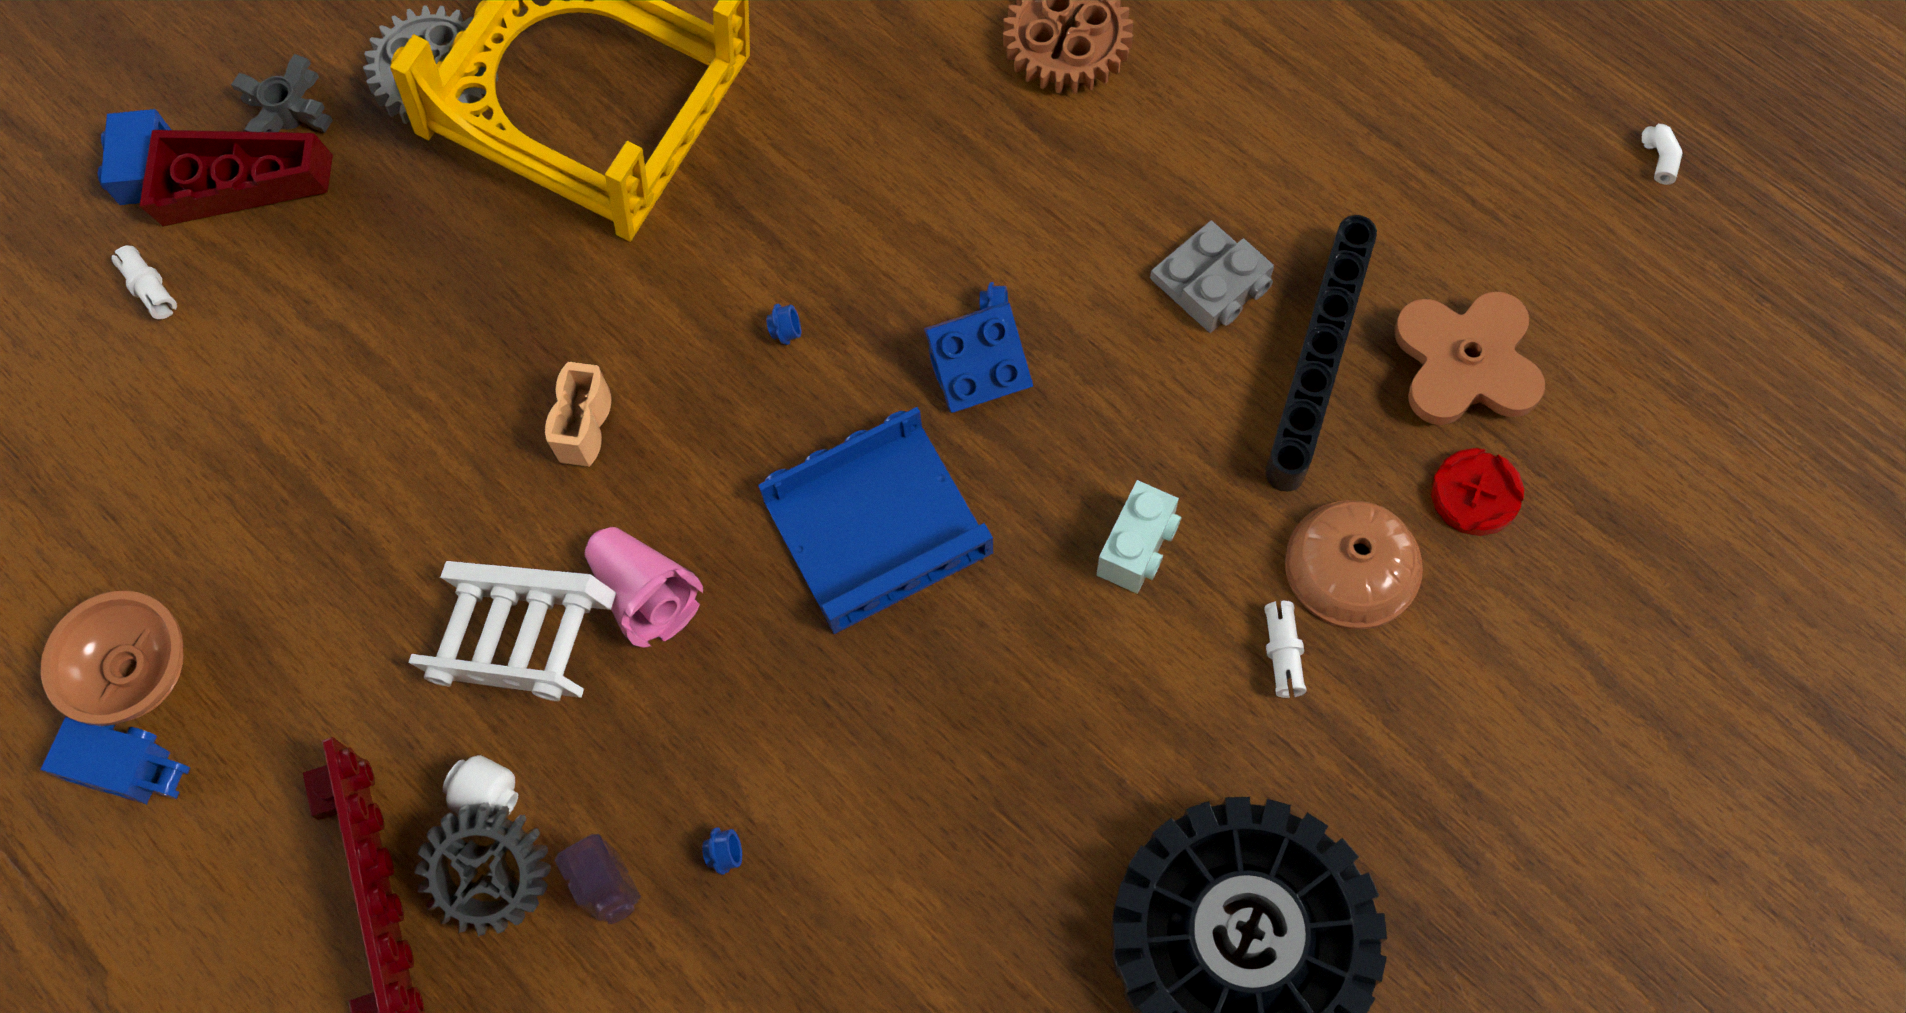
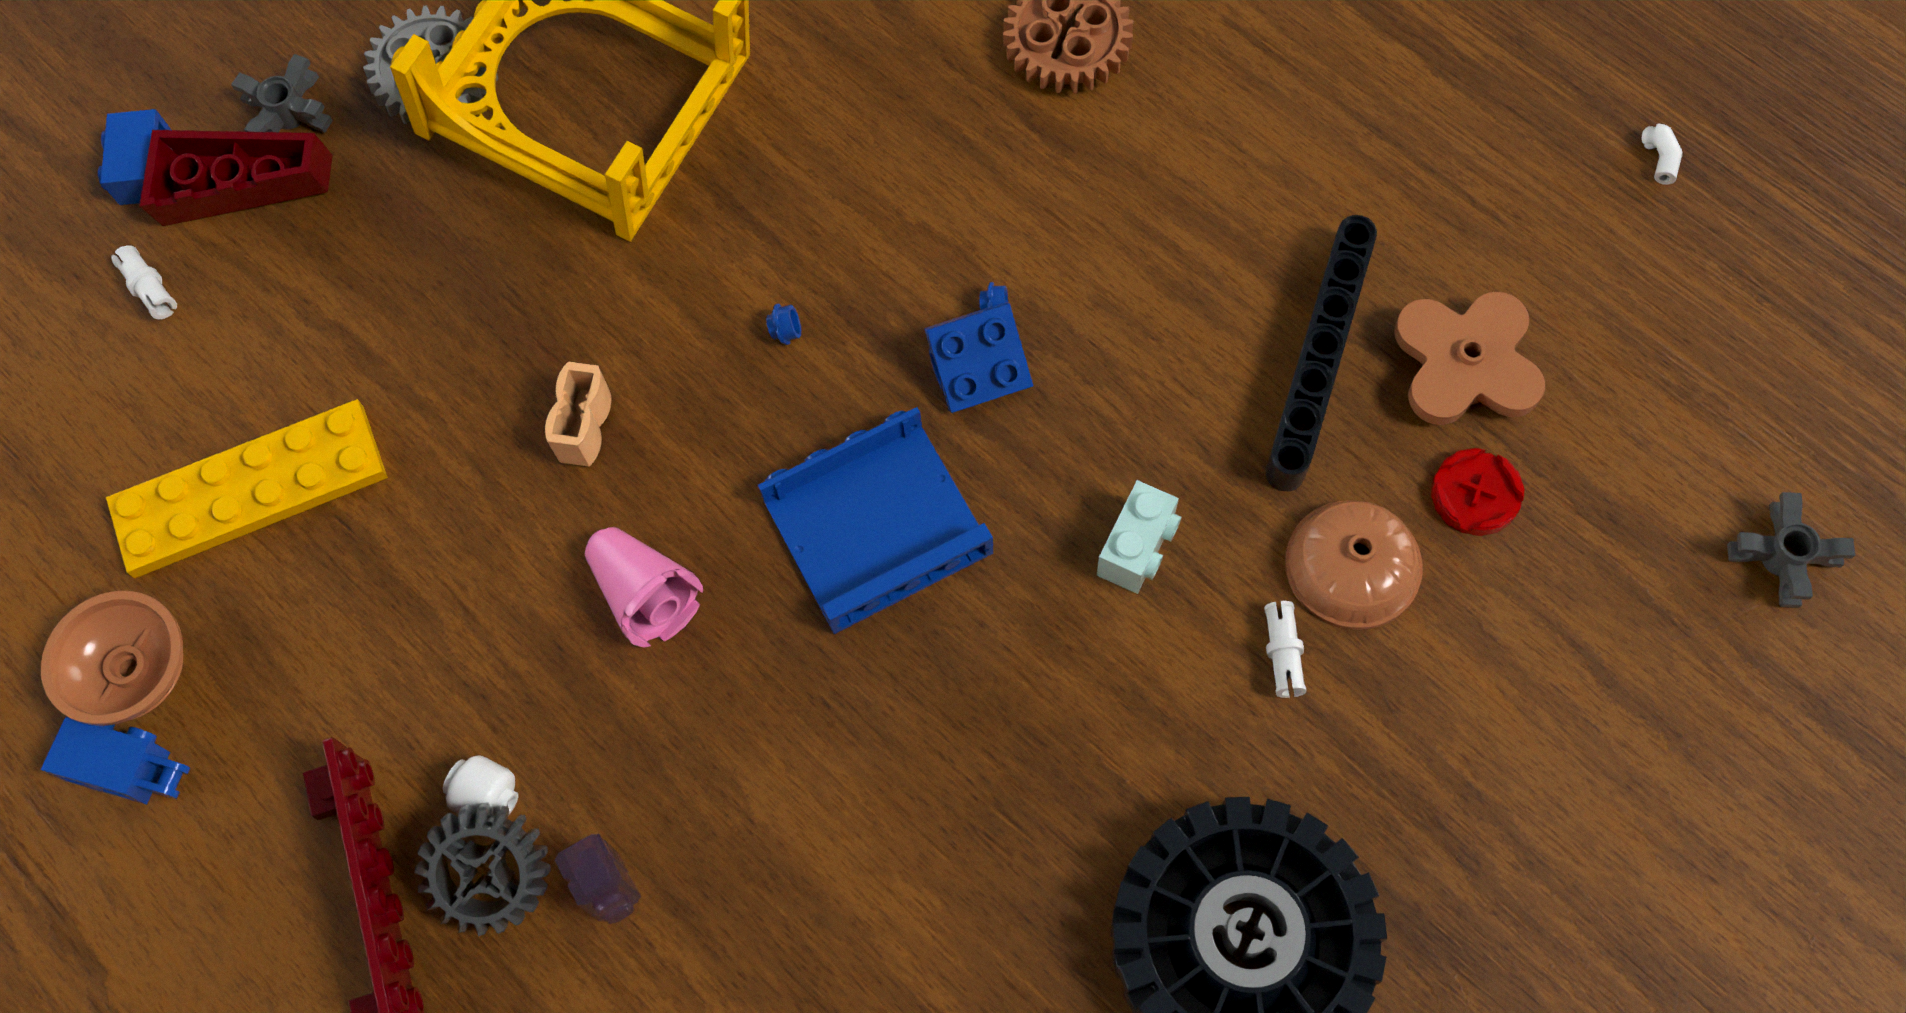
white fence [408,561,616,701] -> none
blue plate [702,827,742,875] -> none
light grey plate [1150,220,1274,333] -> none
none -> yellow plate [106,399,388,578]
none -> dark grey pin [1727,492,1855,608]

